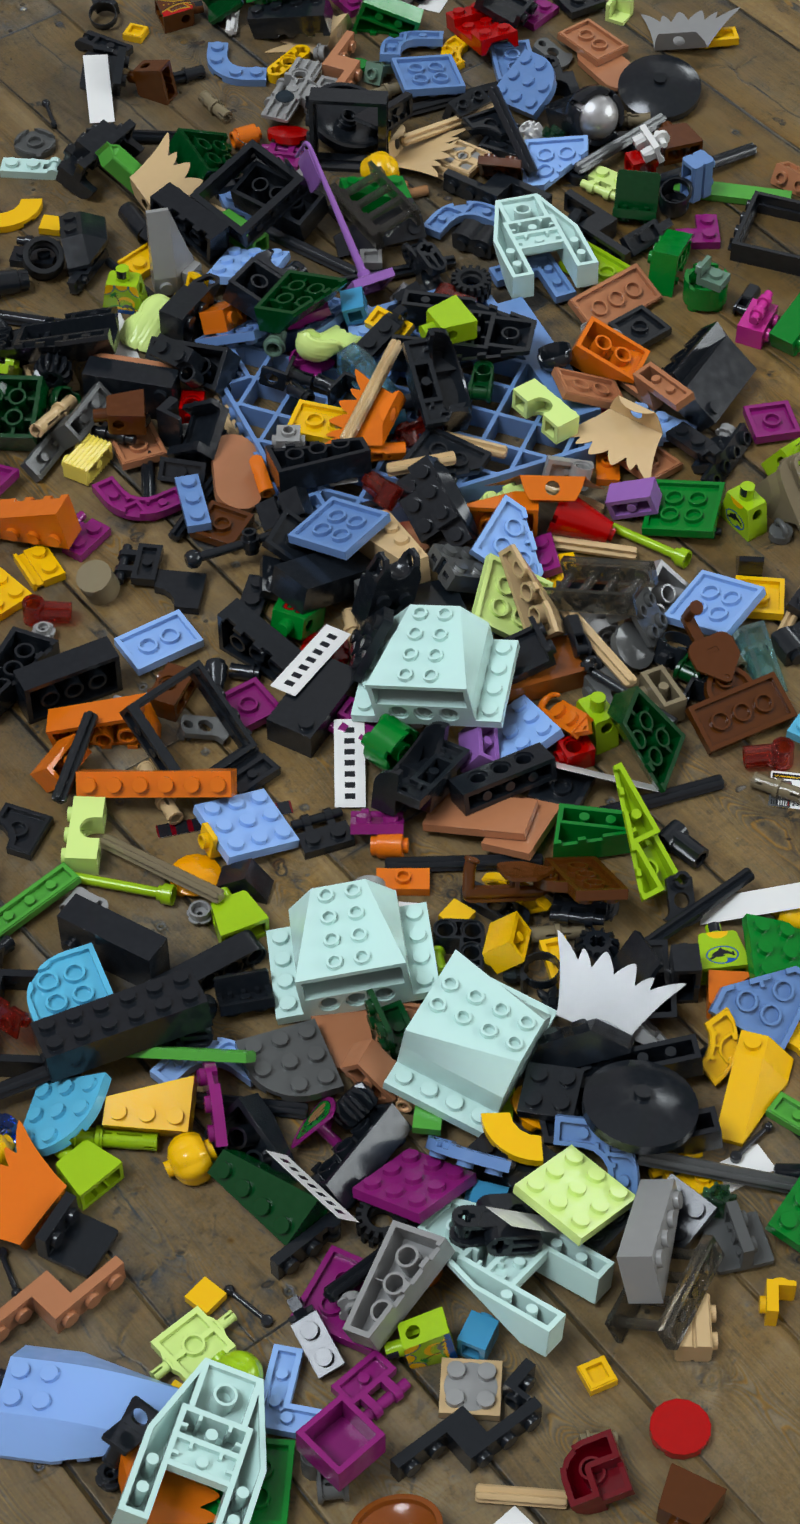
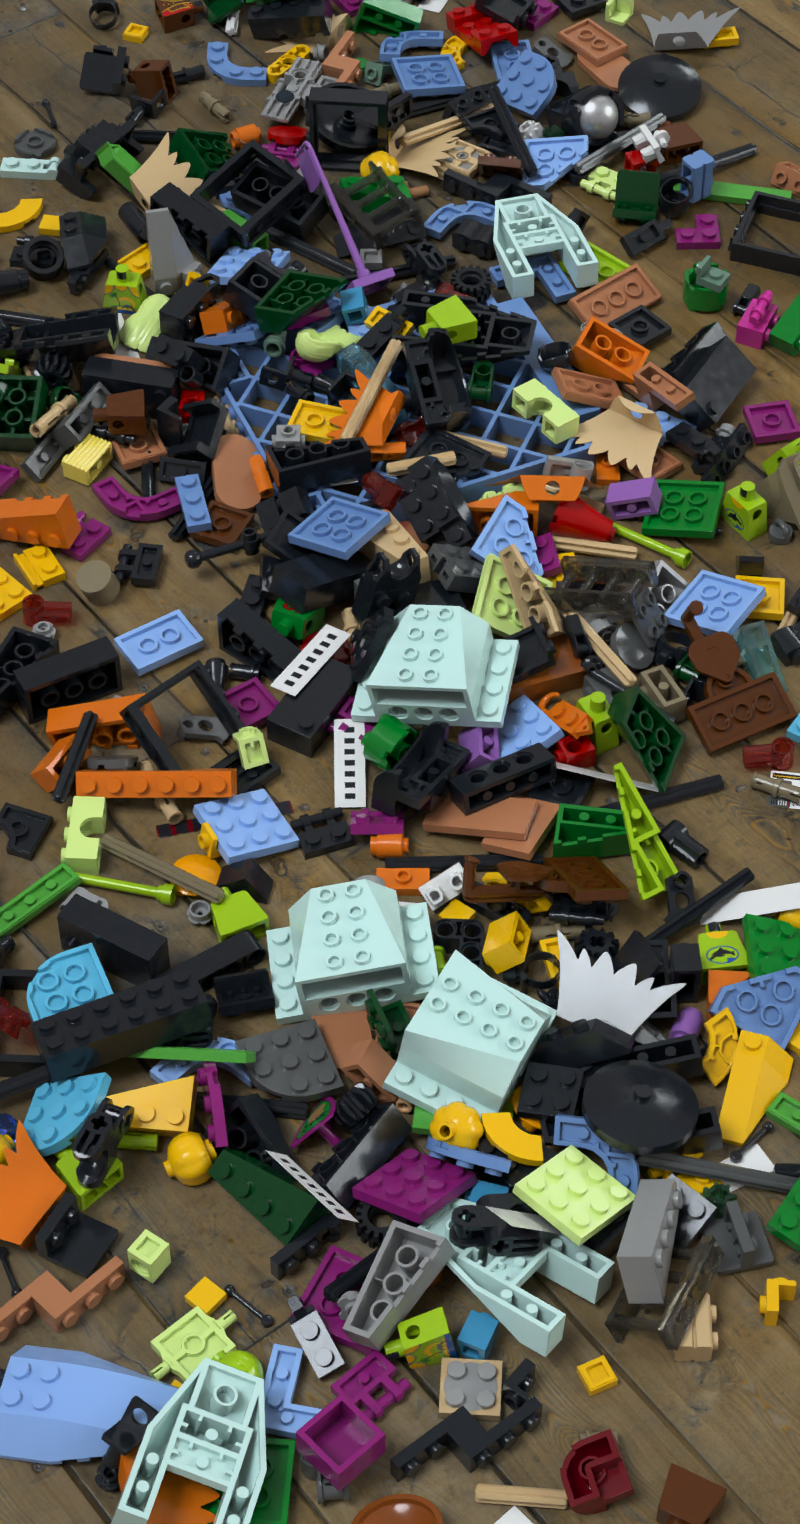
black plate [75,30,134,56] -> none
white sticker [83,54,115,123] -> none
reddish brown brick [146,662,197,722] -> none
black tile [154,569,207,615] -> none
black bracket [564,189,631,265] -> none
green wedge [647,229,693,298] -> none
red tile [649,1398,711,1460] -> none
none -> black piece [72,1097,134,1189]
none -> dark grey tile [86,755,139,770]
none -> black bracket [125,89,168,127]
none -> yellowish green brick [127,1229,171,1283]
none -> yellowish green bracket [232,726,270,770]
none -> white hips [418,862,463,911]
none -> yellow plant [429,1101,484,1150]
none -> medium lavender brick [669,1007,704,1039]

